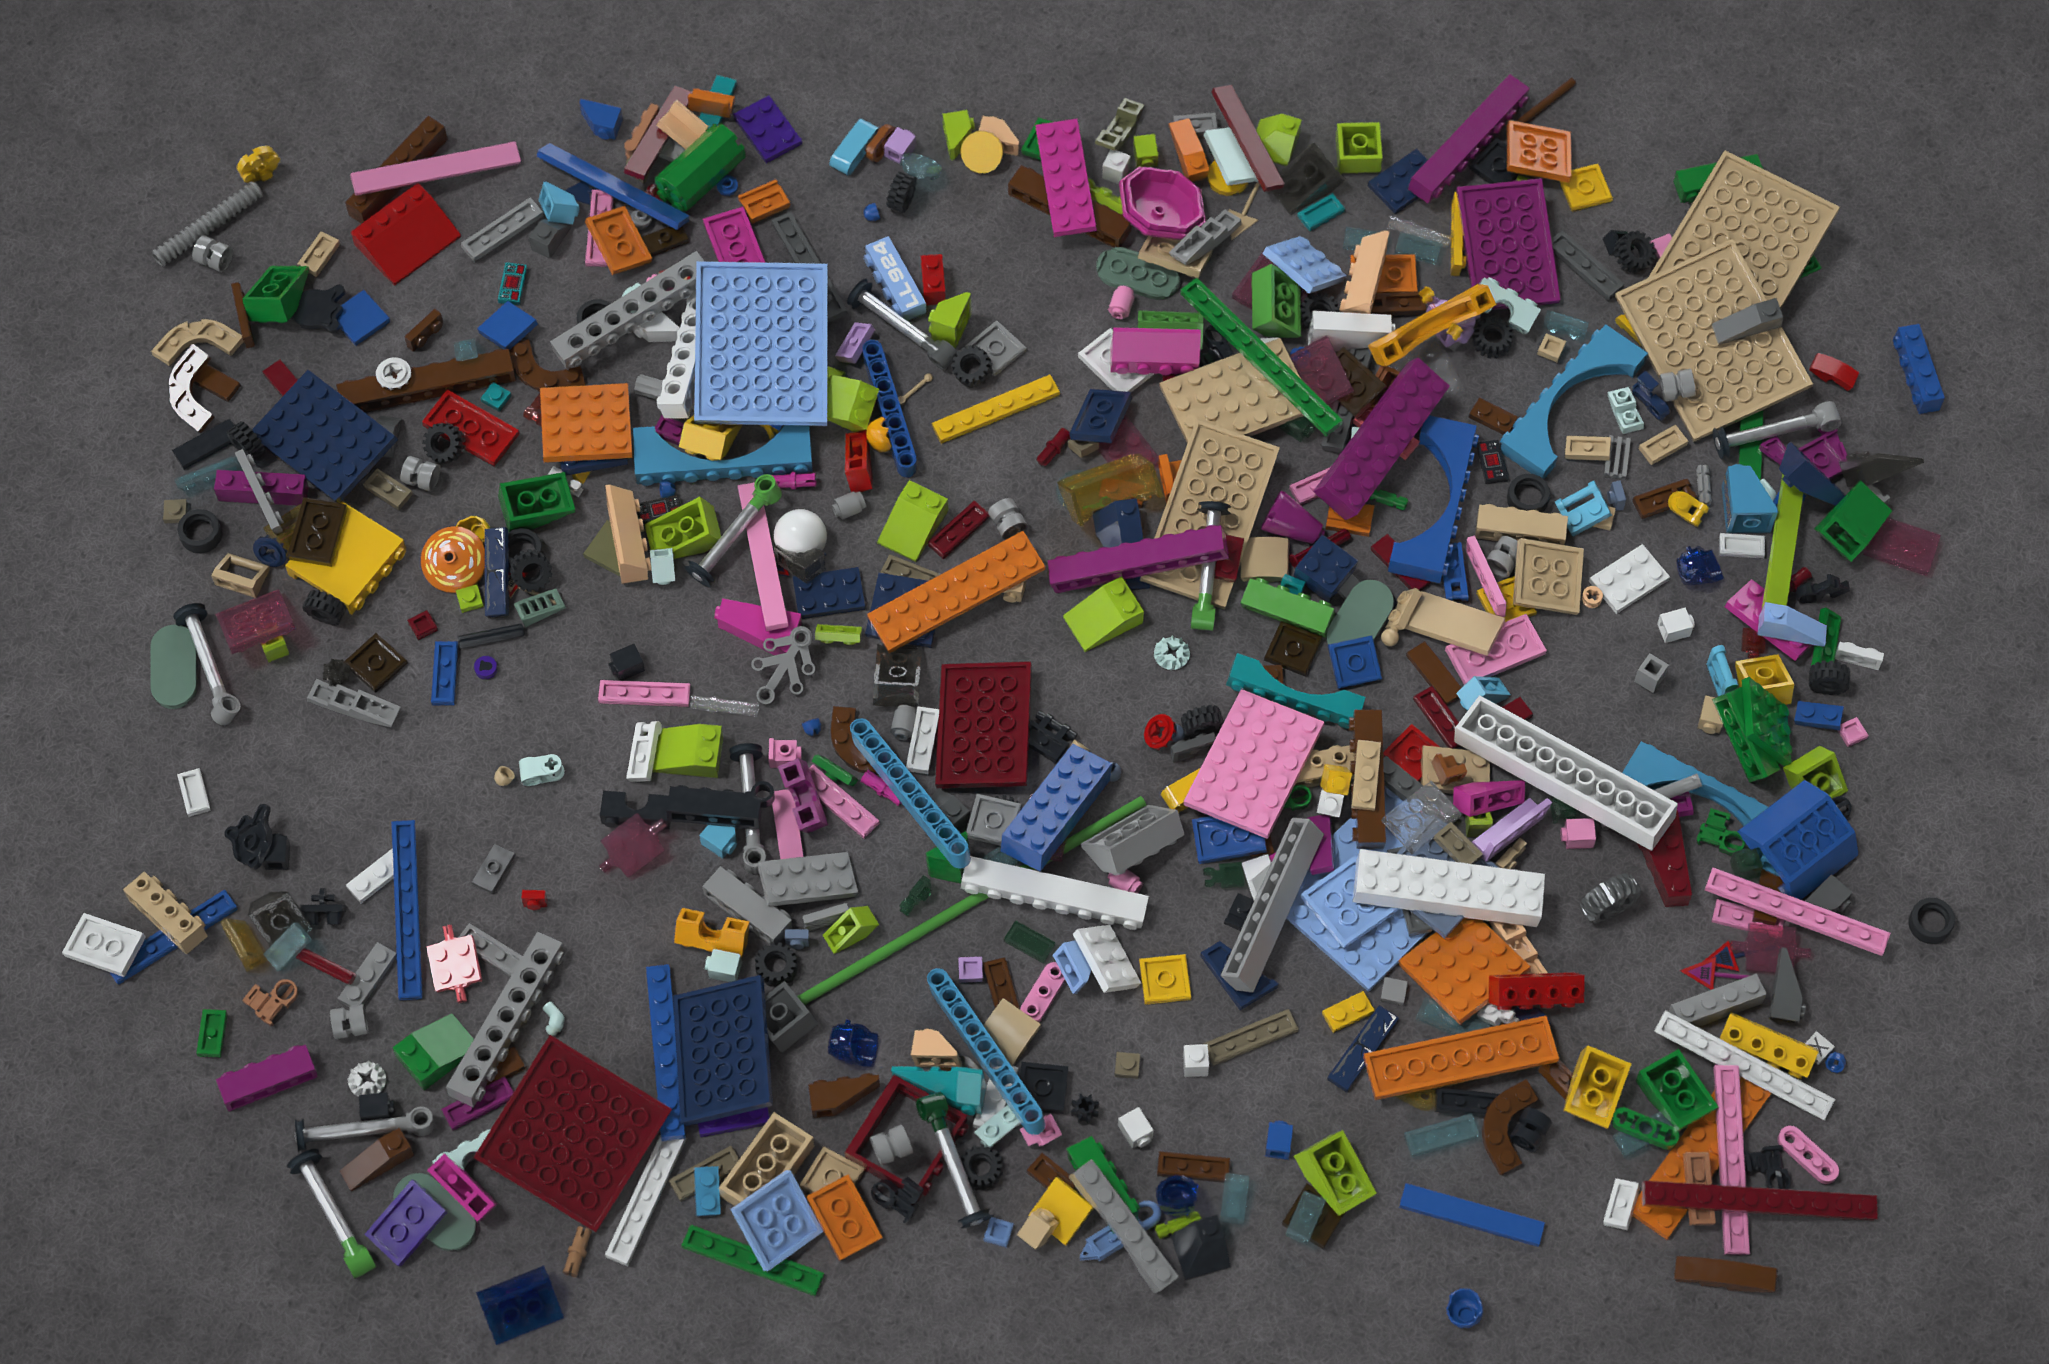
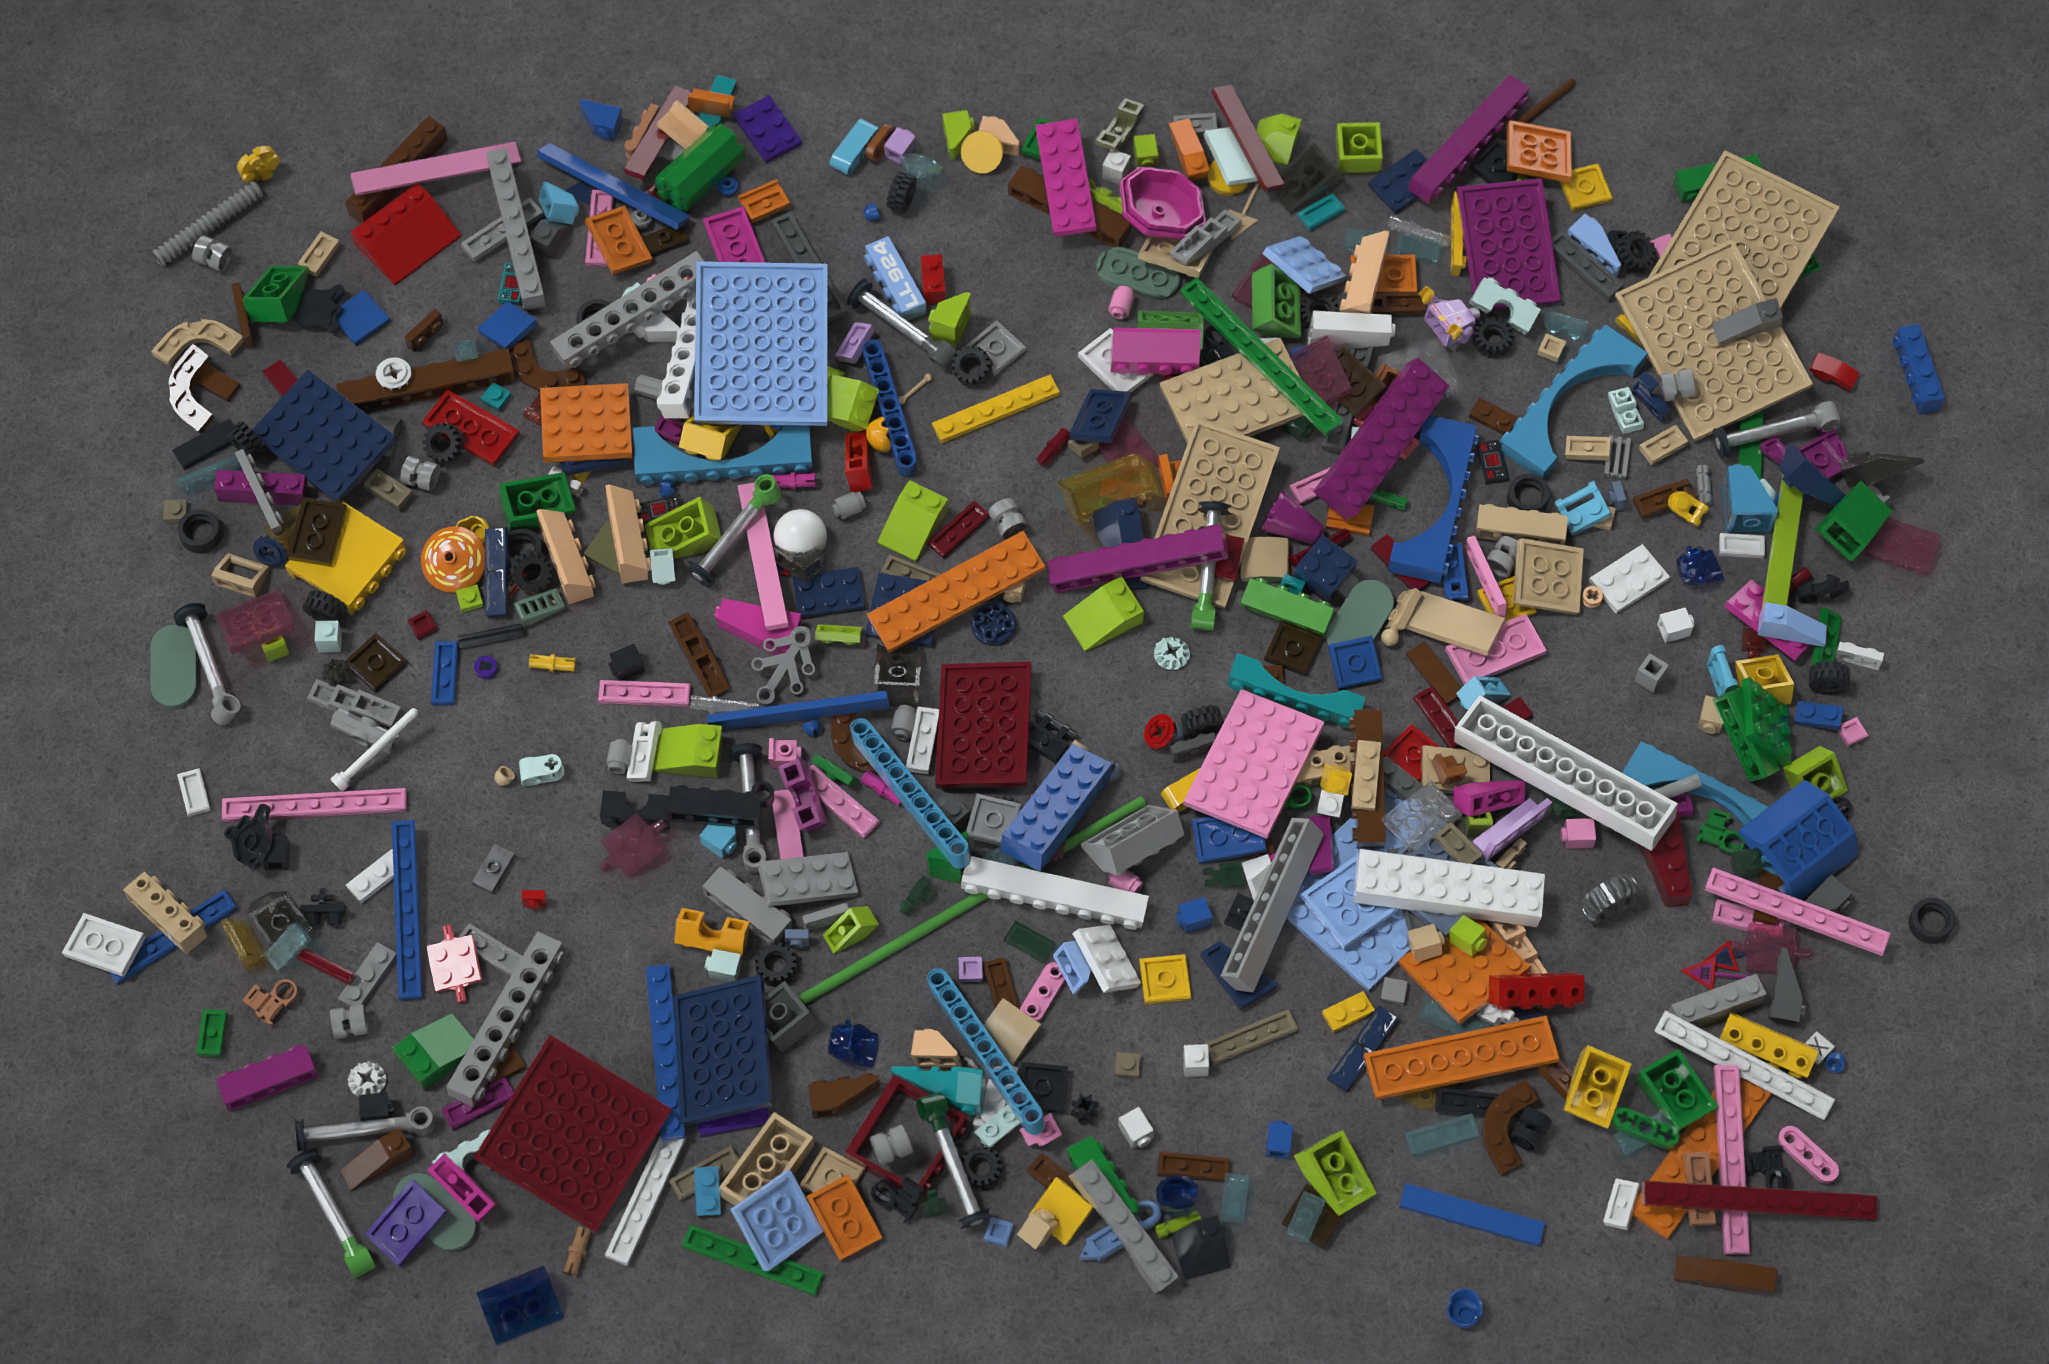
light aqua arm [543,1001,565,1036] -> none
light orange arch [1368,284,1497,366] -> none
none -> bright pink tile [222,788,407,822]
none -> light aqua brick [315,621,342,653]
none -> light grey piece [330,708,400,754]
none -> white piece [331,708,418,792]
none -> light grey brick [486,147,546,311]
none -> yellow pin [529,654,576,672]
none -> light nougat slope [536,509,596,605]
none -> light grey brick [606,739,632,774]
none -> reddish brown slope [668,612,730,699]
none -> blue tile [707,691,890,731]
none -> clear green plate [922,1189,948,1219]
none -> dark blue tile [971,601,1016,646]
none -> blue brick [1175,897,1212,934]
none -> tan brick [1407,924,1445,962]
none -> lime brick [1449,915,1487,957]
none -> light blue slope [1567,214,1621,277]

